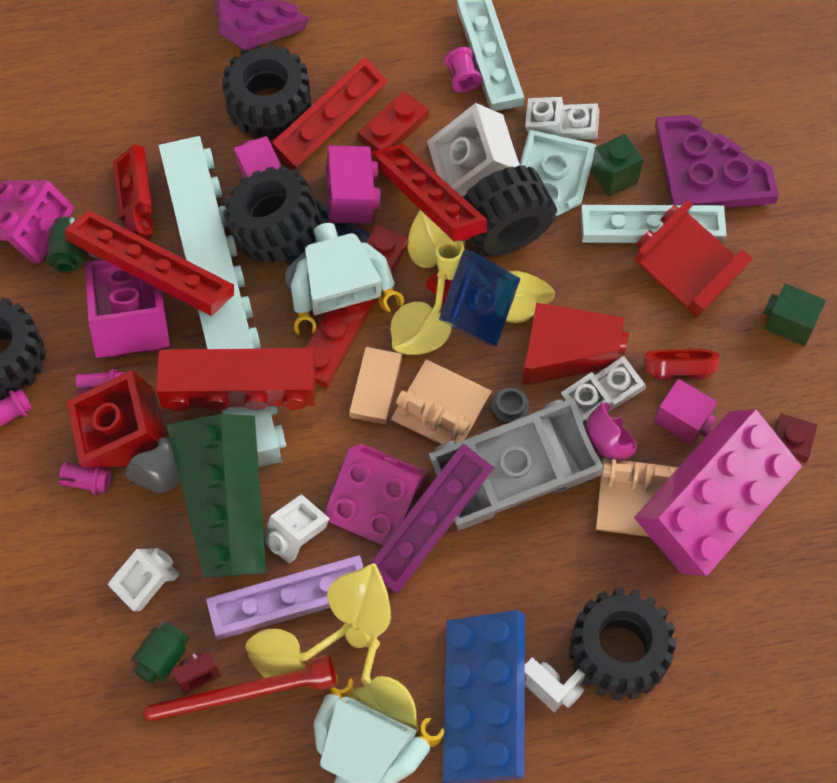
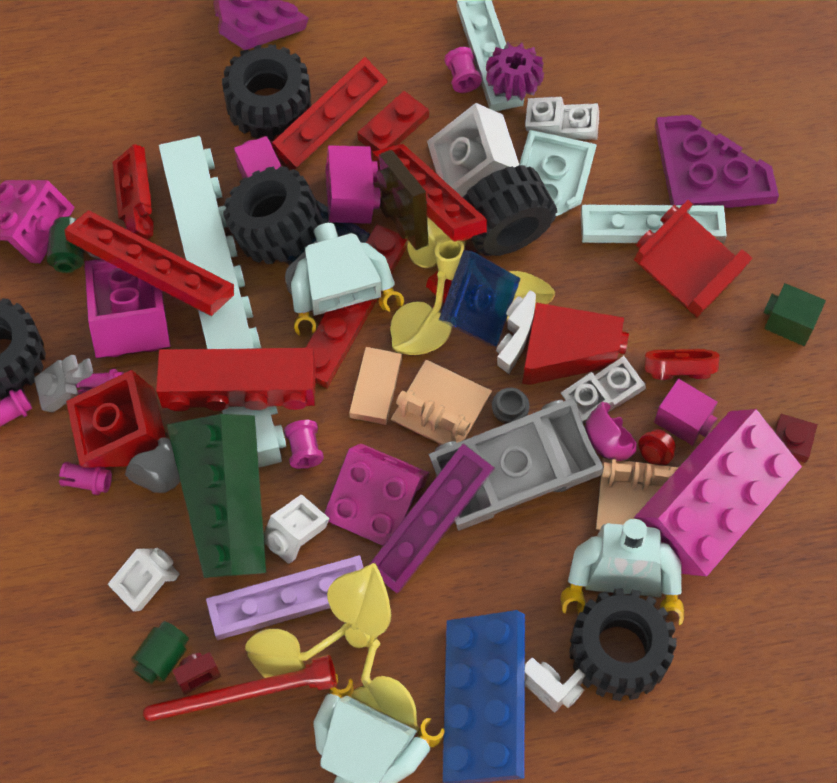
dark green brick [591,134,644,197] -> none
none -> light grey plate [34,355,93,413]
none -> dark pink bush [284,420,324,469]
none -> dark brown plate [377,150,429,250]
none -> magenta gear [486,41,544,101]
none -> white slope [496,290,536,374]
none -> light aqua torso [560,519,684,625]
none -> red plate [638,429,676,466]

